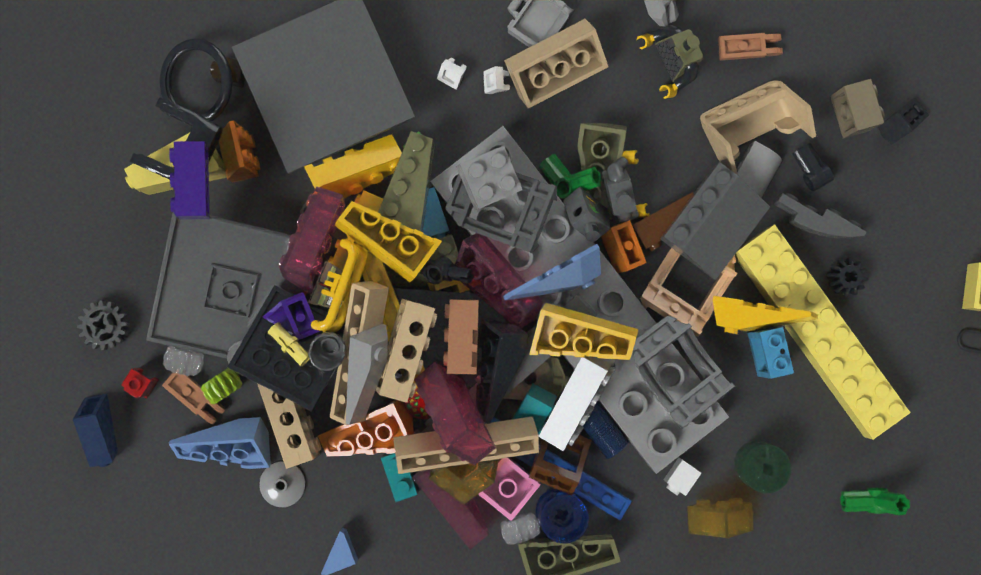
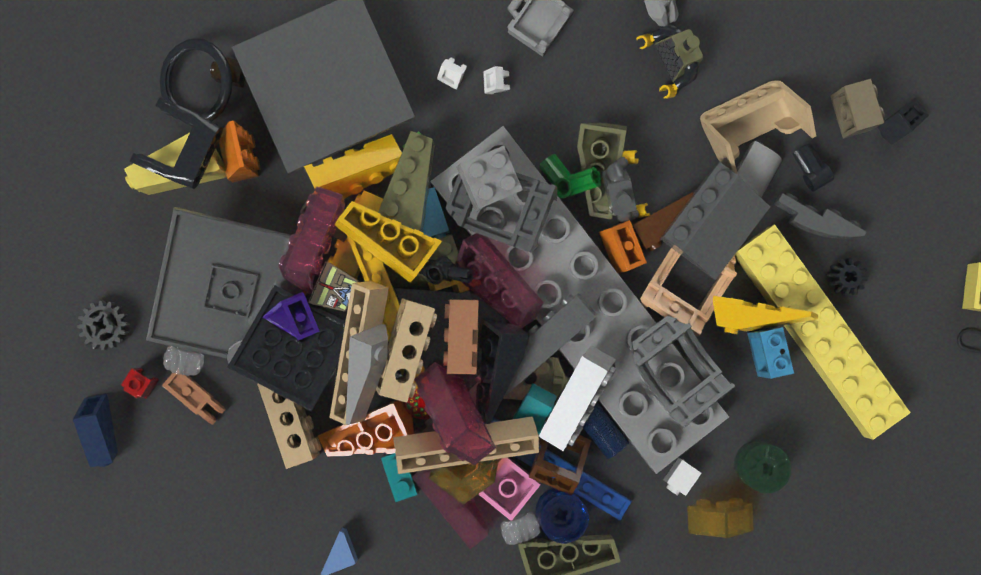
dark purple brick [169,141,210,220] -> none
medium blue wedge [169,417,271,469] -> none
lime gear [201,368,242,404] -> none
light grey dish [260,461,305,507] -> none
light yellow pin [268,323,310,367] -> none
dark grey hair [308,332,346,371] -> none
yellow piece [311,239,367,332] -> none
medium blue wedge [503,244,601,300] -> none
tan brick [504,19,609,108] -> none
yellow wedge [529,303,639,360] -> none
dark grey torso [563,187,610,242] -> none
nougat hinge [718,33,783,61] -> none
green piece [840,488,910,515] -> none

